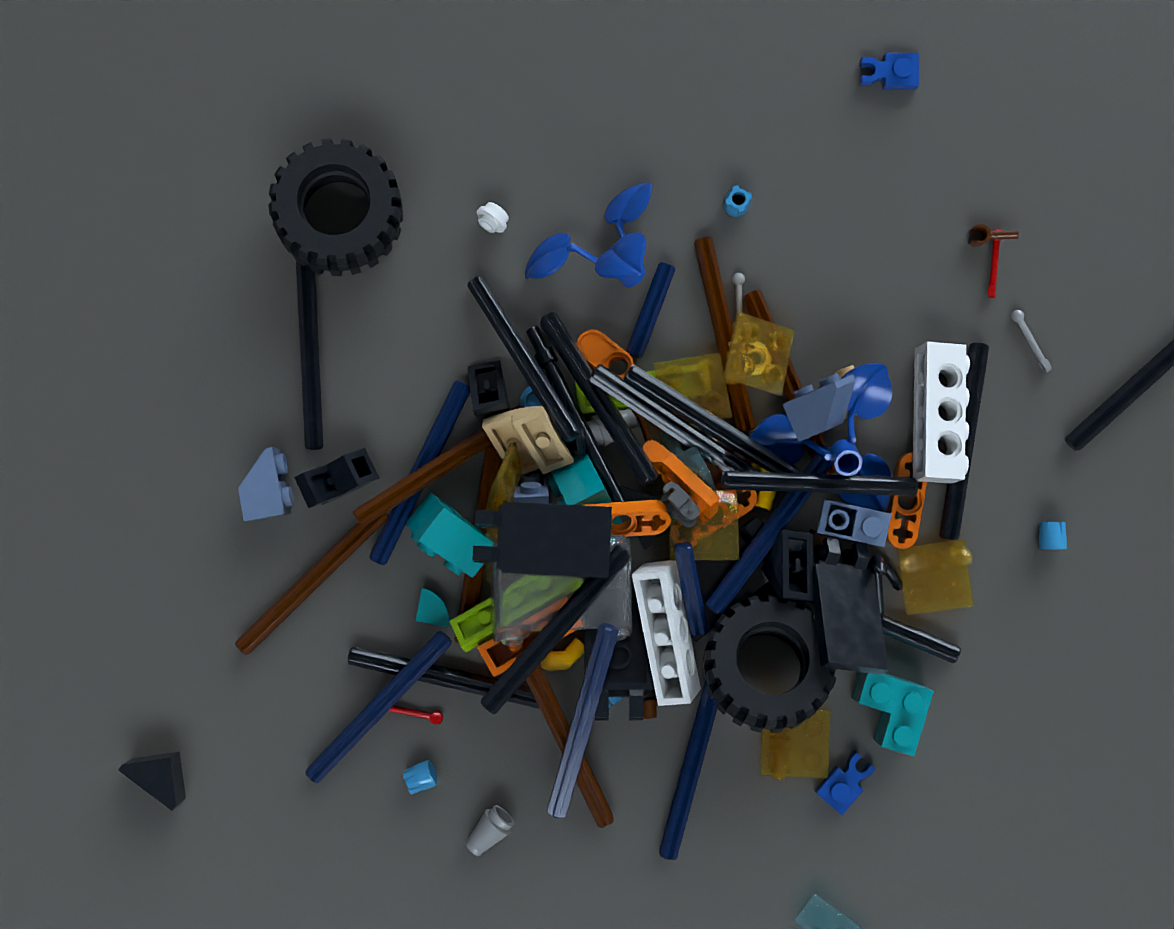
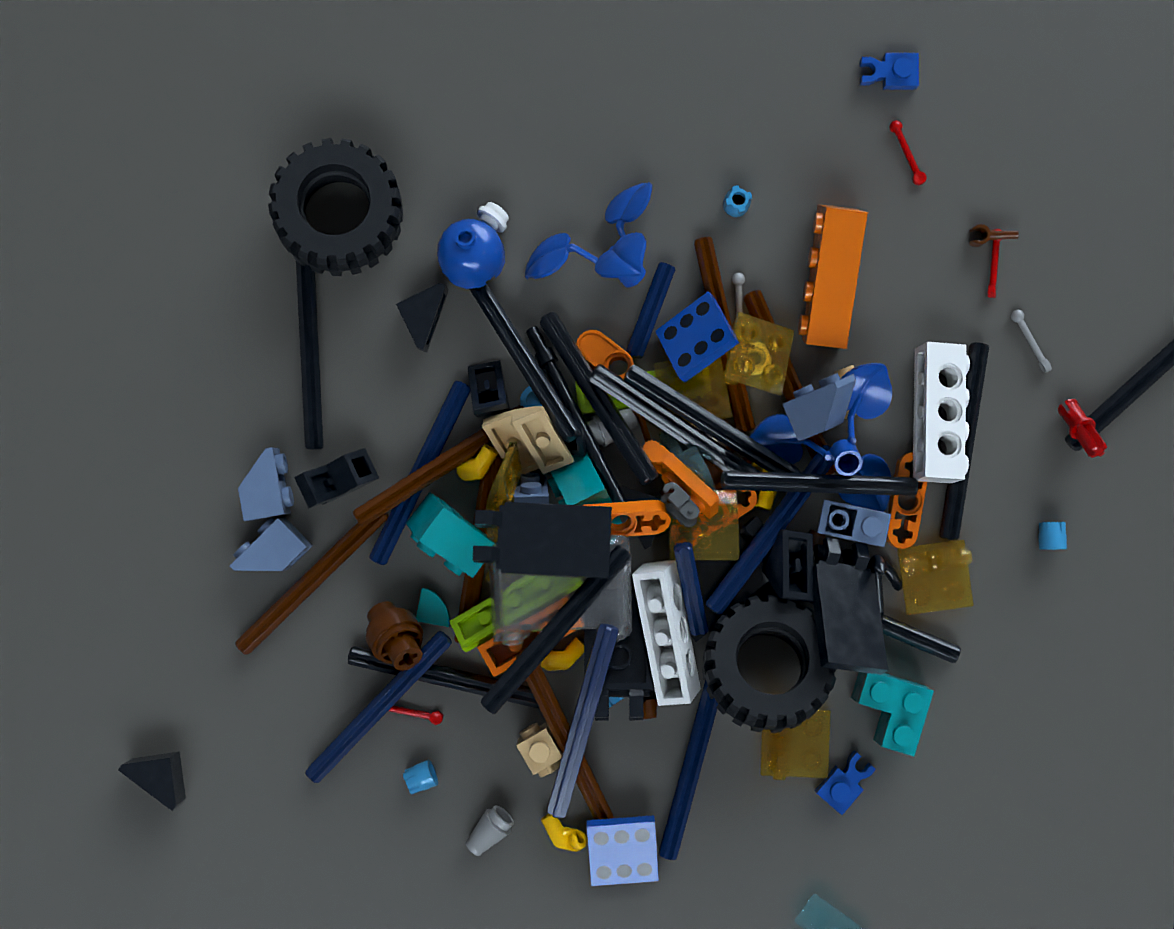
none -> sand blue slope [230,517,313,571]
none -> reddish brown piece [366,601,423,671]
none -> black slope [396,283,449,353]
none -> blue cylinder [437,219,505,289]
none -> yellow arm [456,444,498,481]
none -> tan brick [516,722,562,777]
none -> yellow arm [541,814,588,852]
none -> tile [586,815,659,886]
none -> blue tile [655,291,740,383]
none -> orange wedge [798,204,868,349]
none -> red hinge [889,120,927,186]
none -> red axle [1058,399,1107,458]

